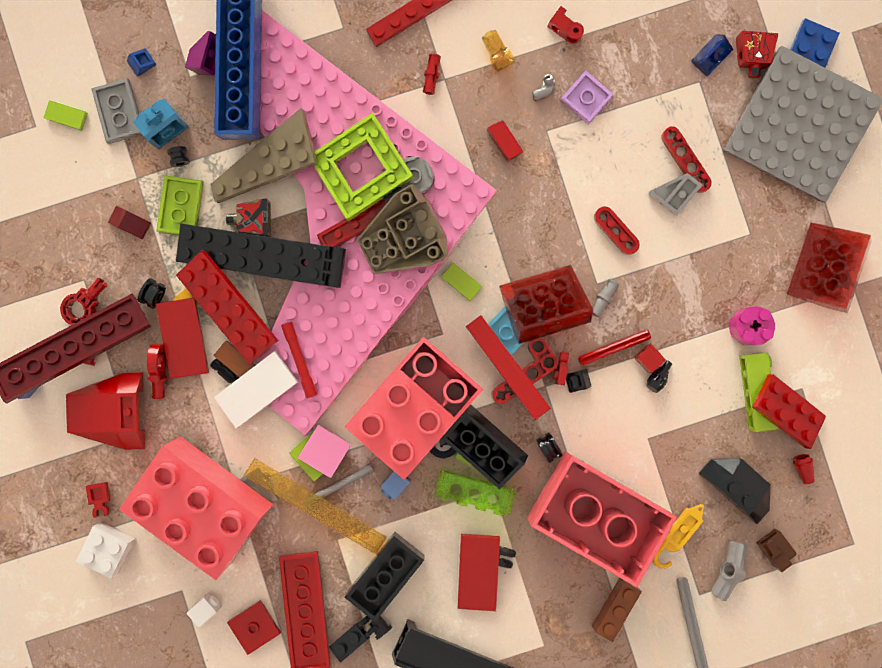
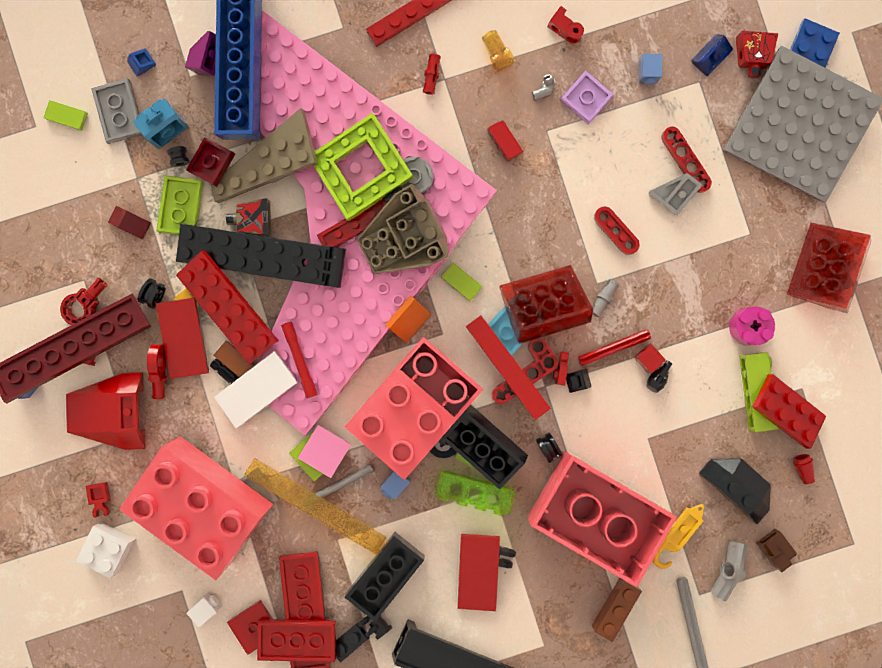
none -> dark red tile [186,137,235,187]
none -> red tile [257,619,336,662]
none -> orange tile [385,296,432,343]
none -> medium blue brick [639,54,662,85]

